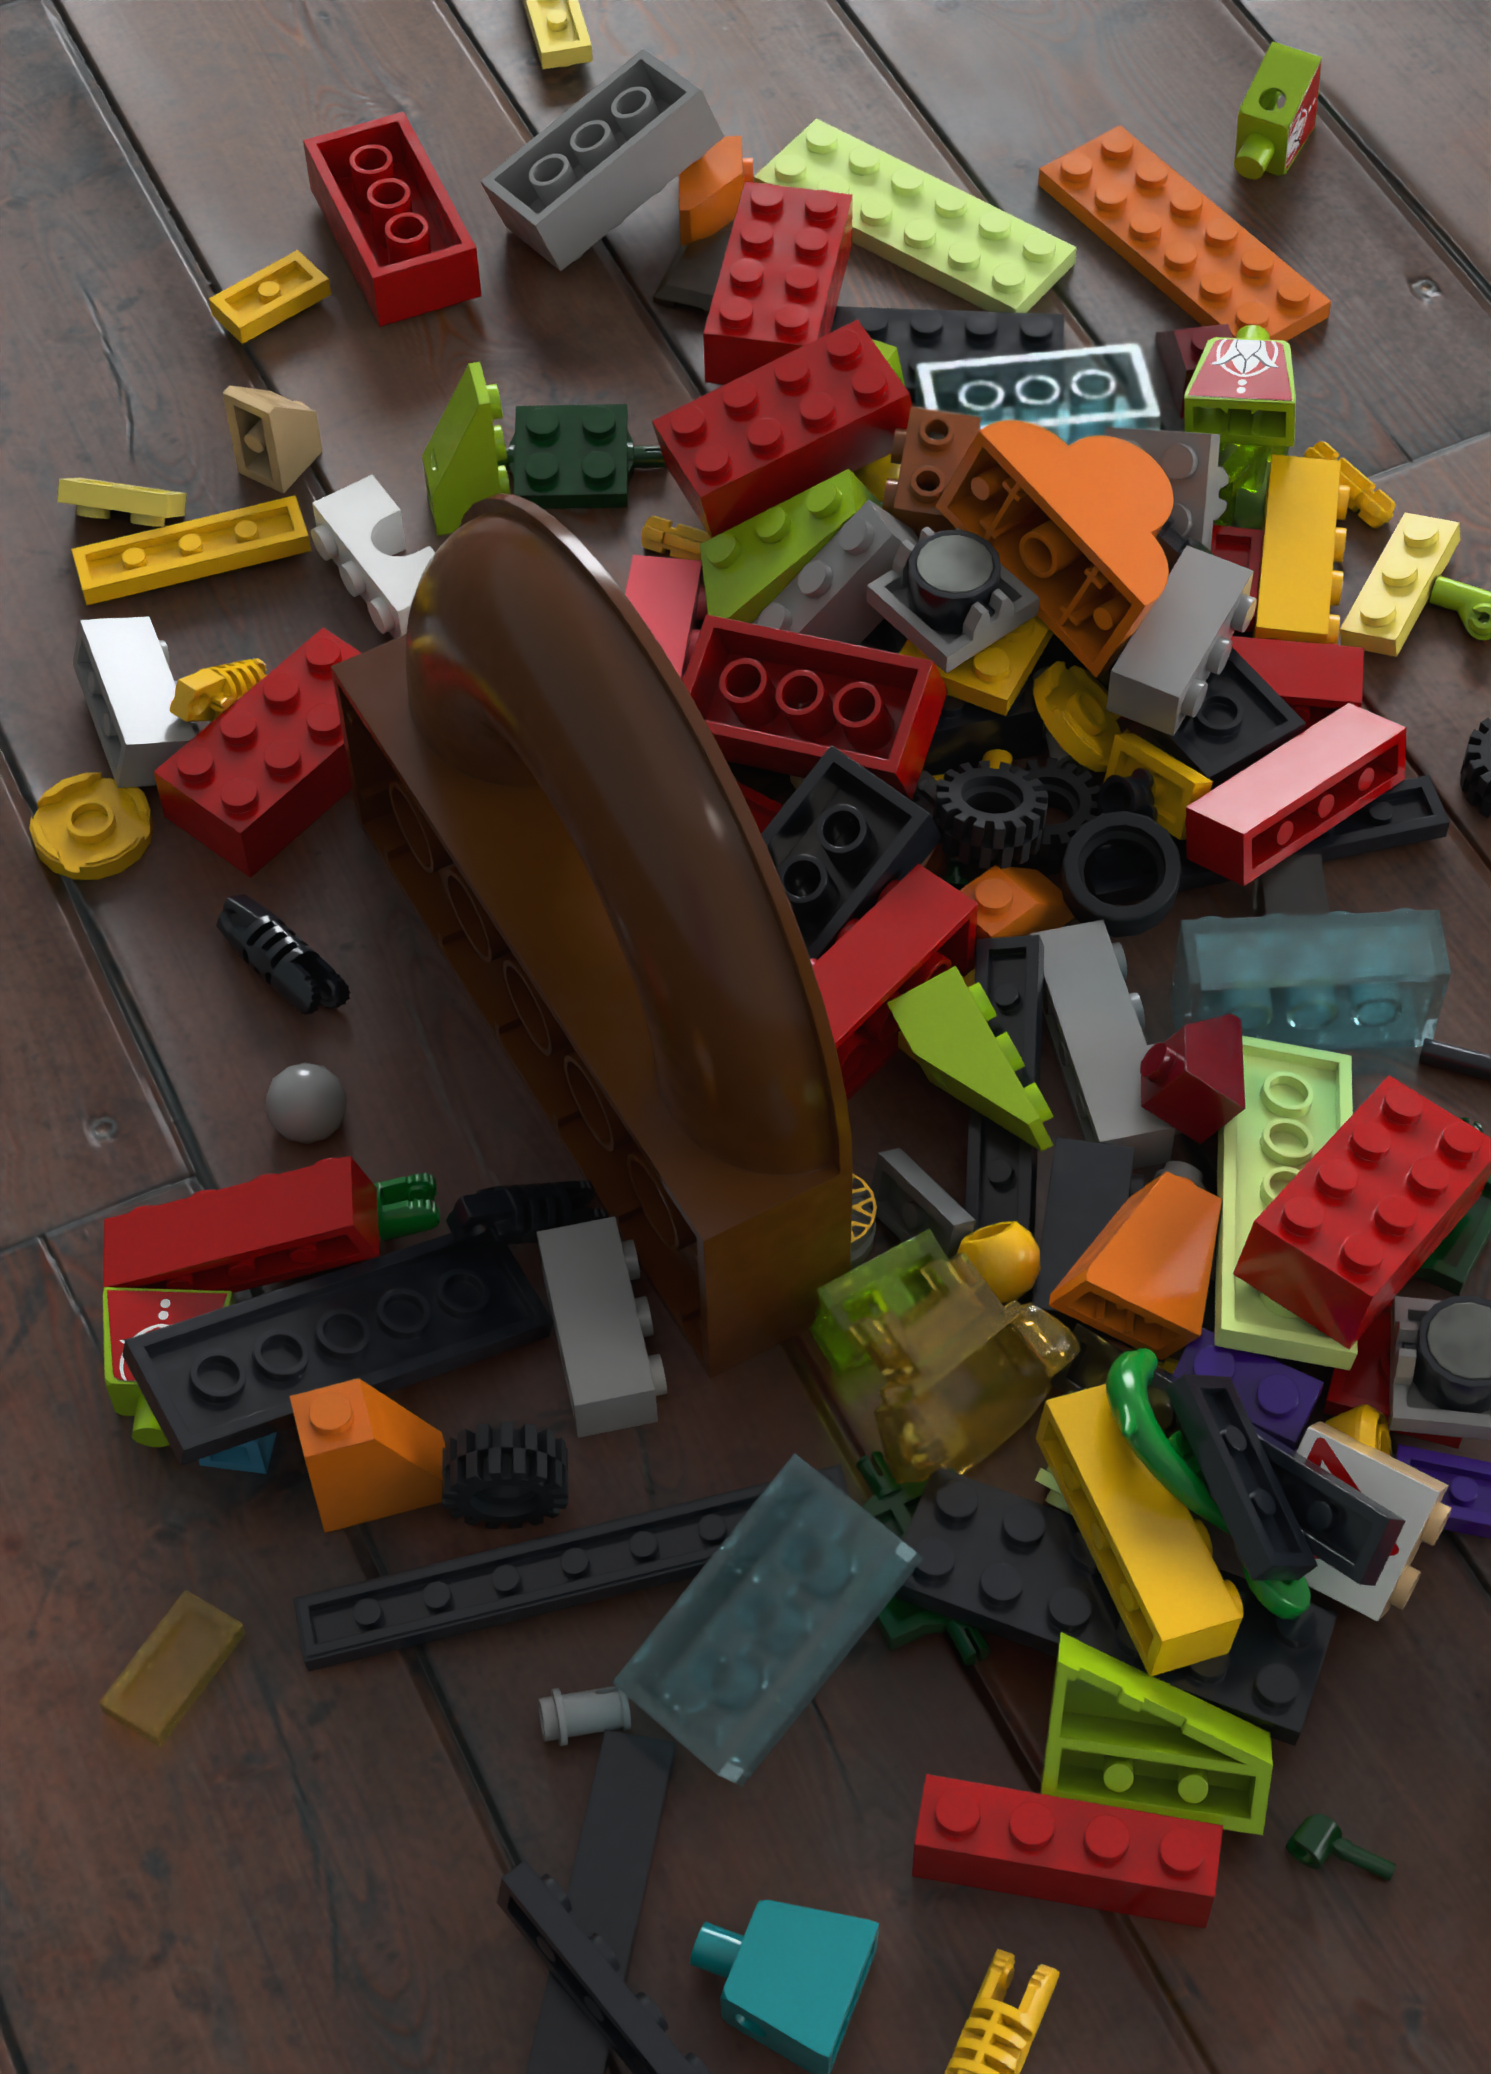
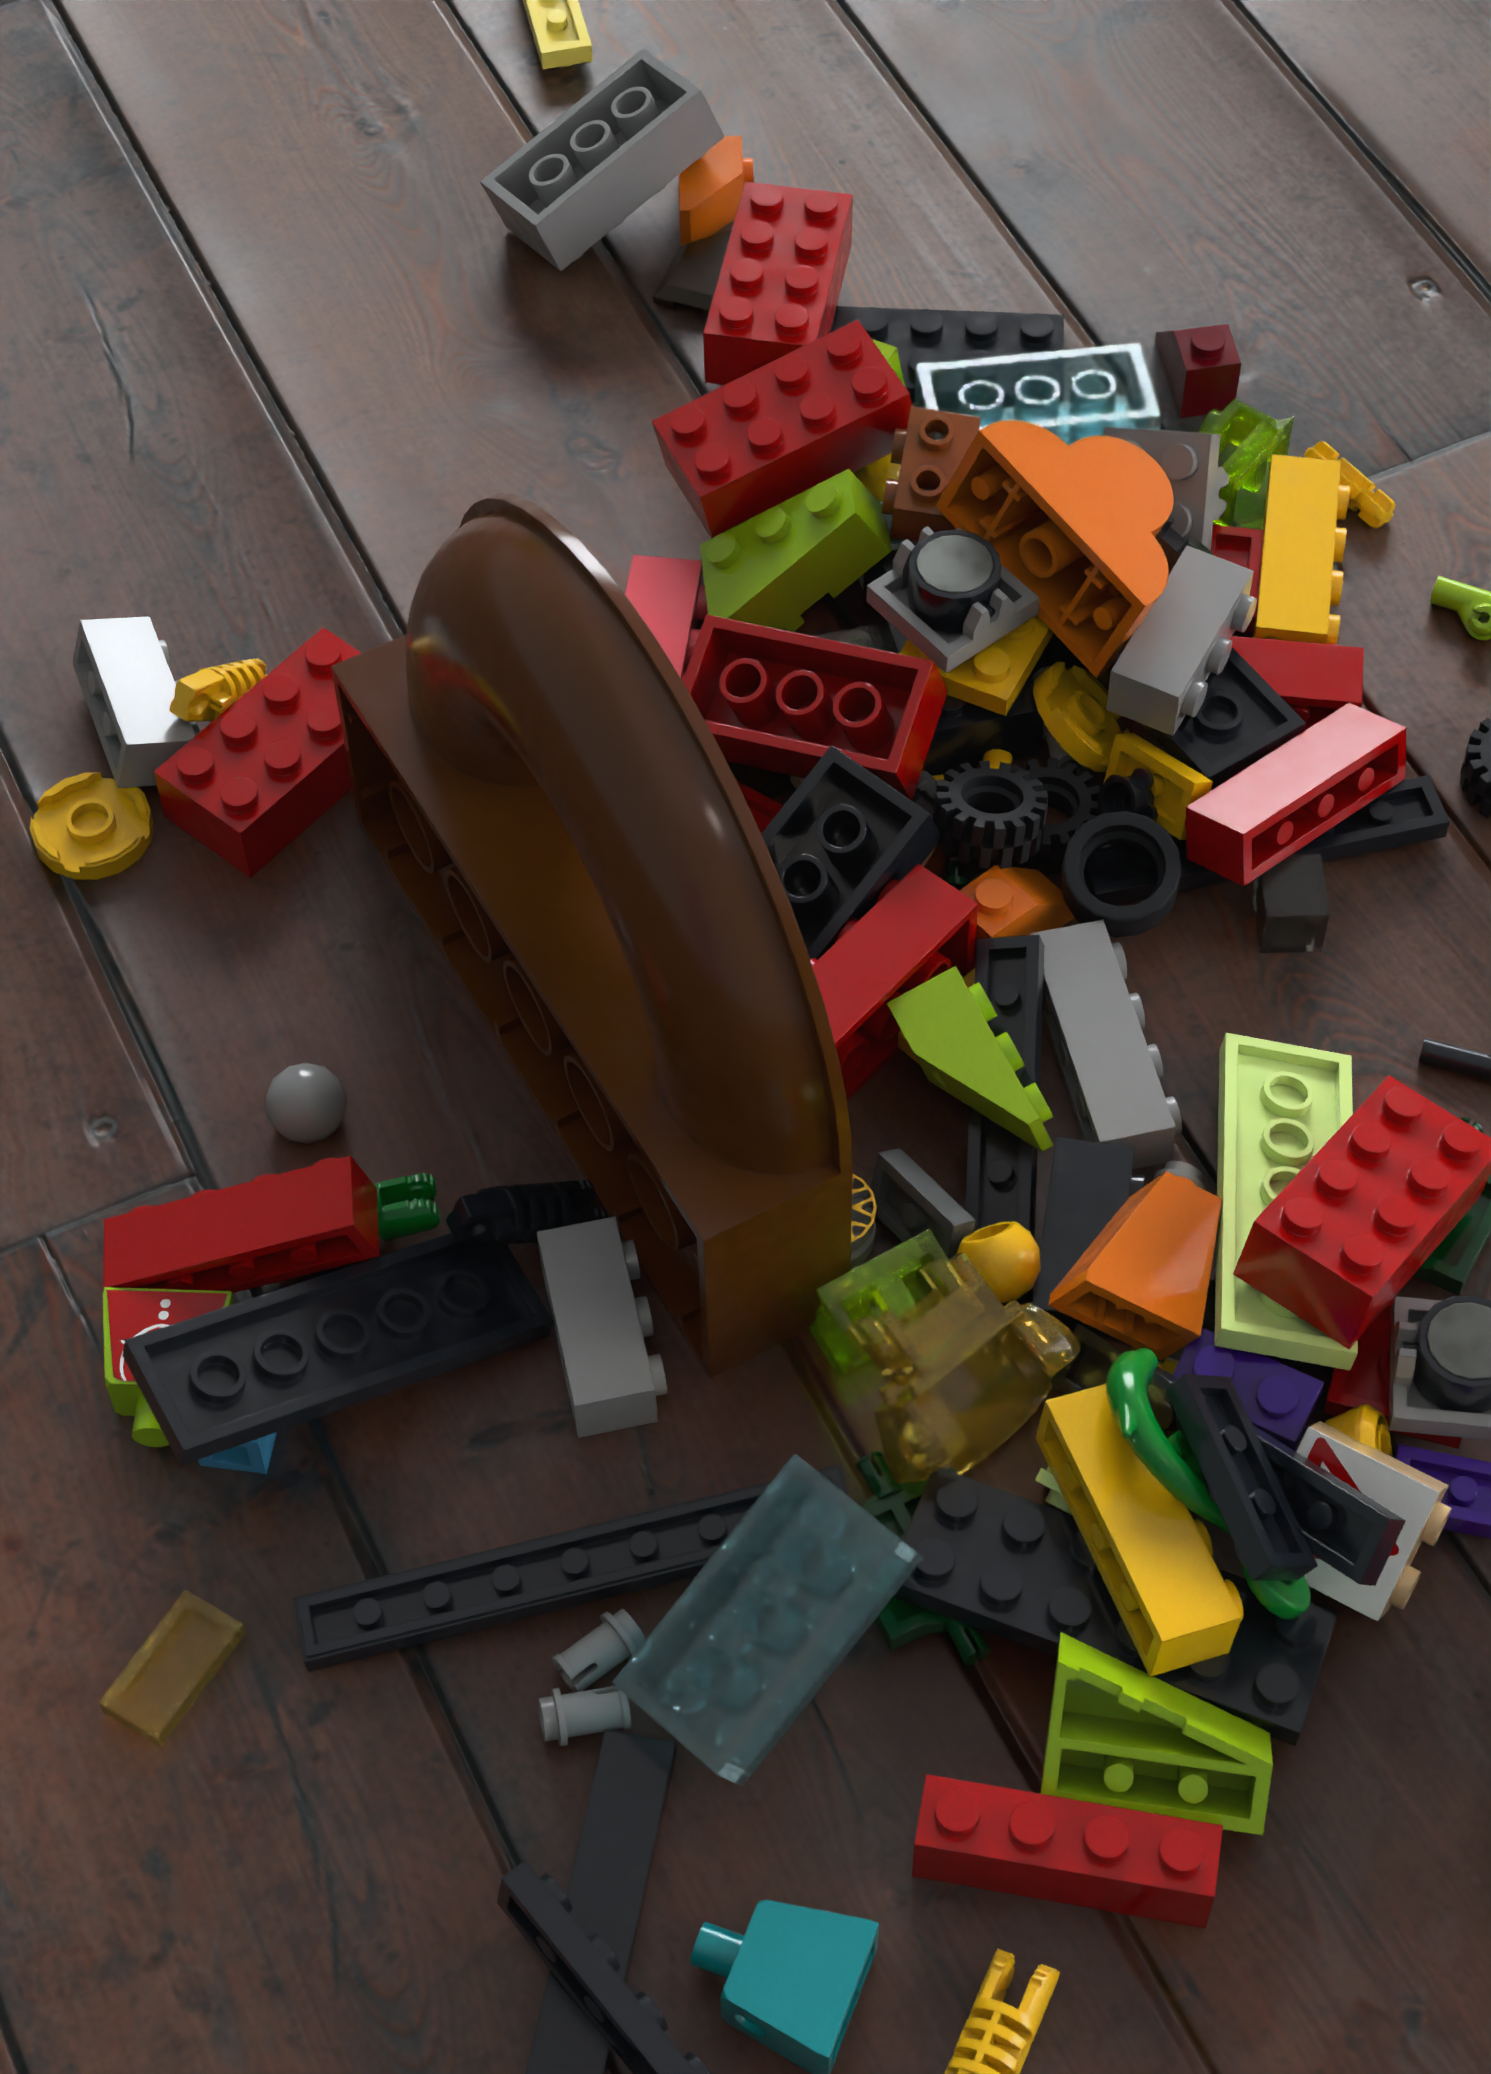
light yellow plate [57,477,187,527] -> none
yellow plate [71,495,311,605] -> none
yellow plate [209,250,331,344] -> none
black hinge [216,894,351,1015] -> none
tan slope [223,385,323,494] -> none
orange slope [289,1378,445,1533] -> none
red brick [303,111,482,327] -> none
white arch [311,475,435,639] -> none
lime slope [422,362,511,536] -> none
black tyre [442,1422,569,1529] -> none
dark green plate [497,404,667,509] -> none
yellow axle [641,516,711,561] -> none
light grey brick [751,500,919,645] -> none
yellowish green plate [754,118,1077,313] -> none
orange plate [1038,125,1332,342] -> none
dark red slope [1140,1013,1245,1144] -> none
clear light blue brick [1170,908,1451,1050] -> none
torso [1184,325,1296,447] -> none
lime torso [1234,41,1322,179] -> none
dark green hand [1286,1814,1396,1881] -> none
light yellow plate [1340,513,1461,657] -> none
none -> light grey pin [552,1609,647,1692]

